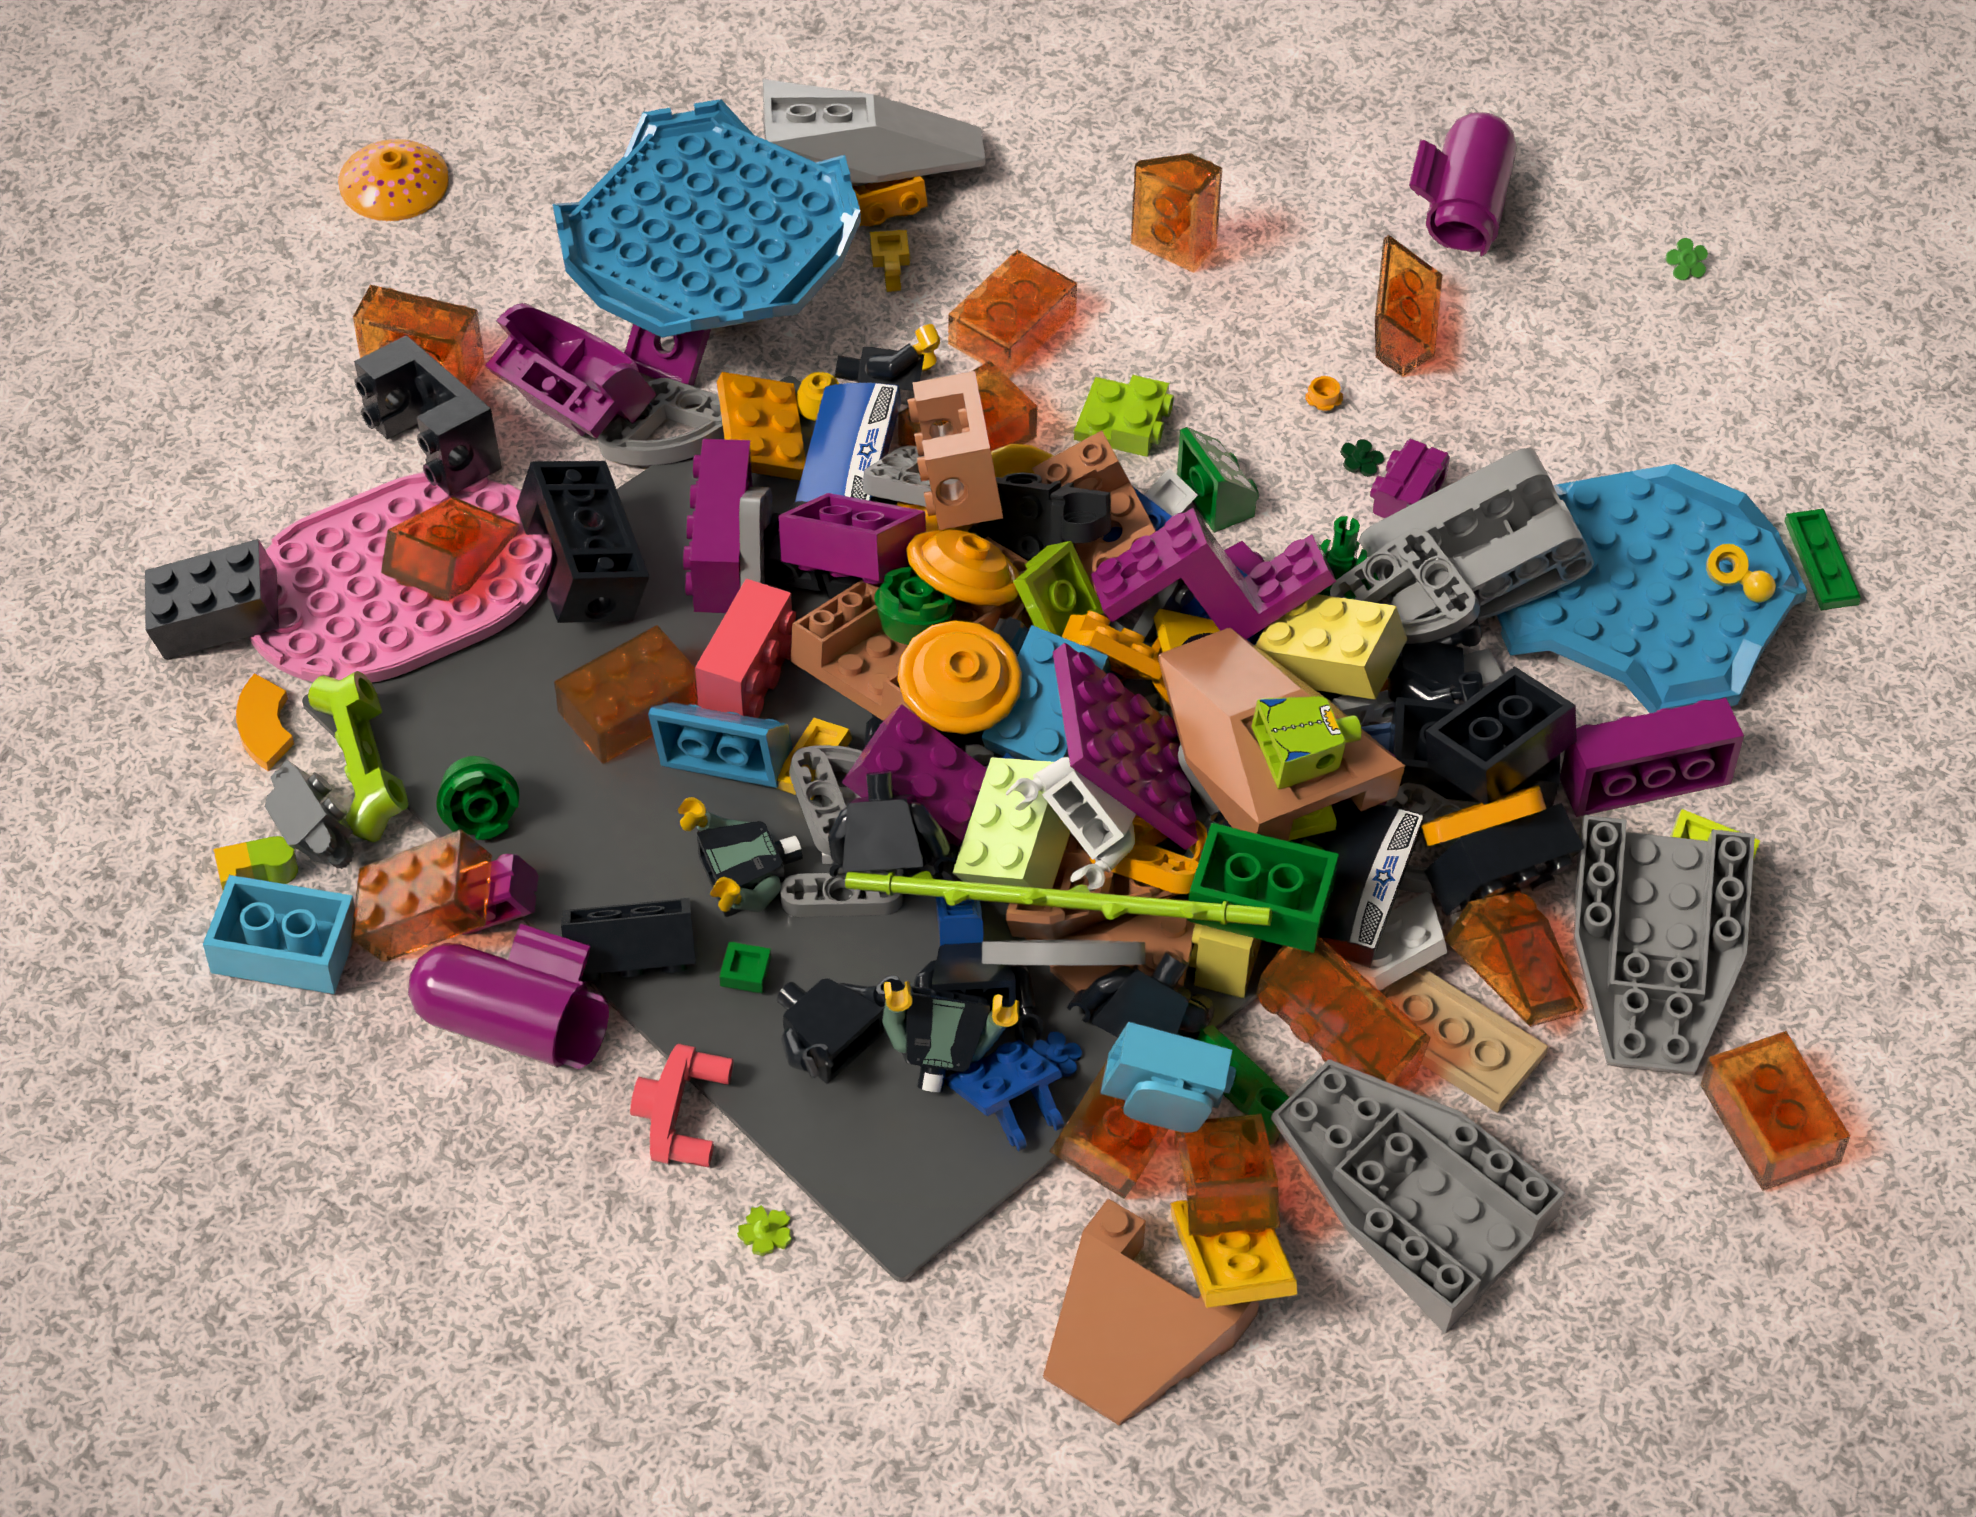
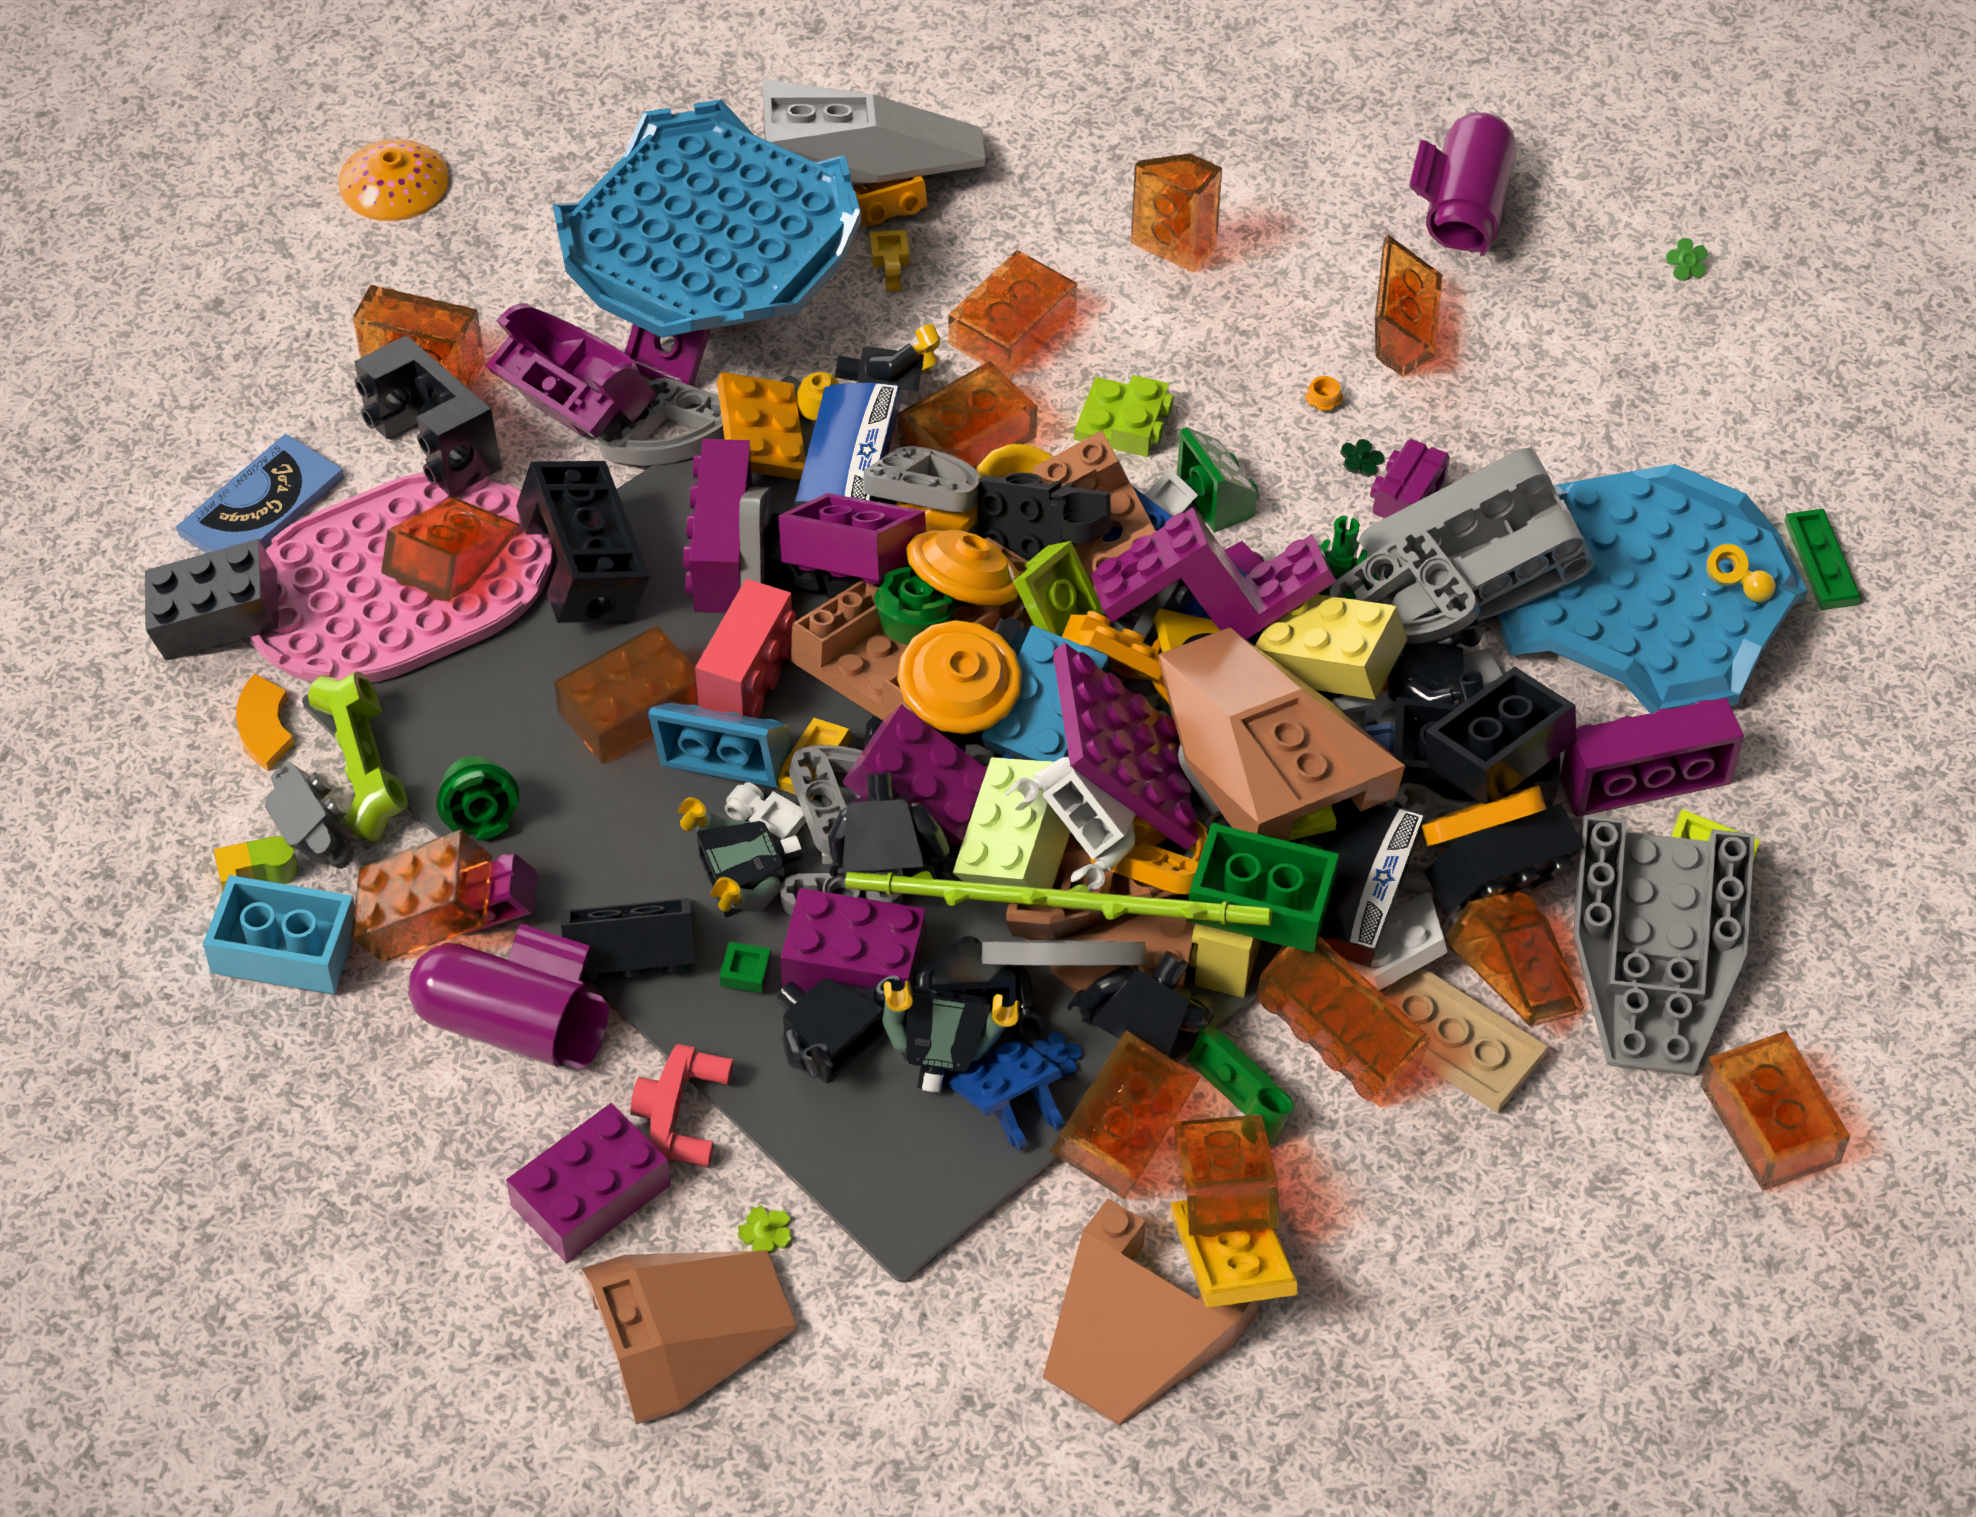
nougat plate [907,371,1003,530] -> none
blue slope [936,897,983,946] -> none
medium azure brick [1100,1022,1236,1133] -> none
lime torso [1251,696,1362,789] -> none
light grey wedge [1271,1059,1565,1333] -> none
none -> medium blue tile [176,433,344,553]
none -> magenta brick [506,1103,671,1264]
none -> nougat wedge [581,1250,797,1425]
none -> white plate [724,782,806,842]
none -> magenta brick [780,888,926,991]

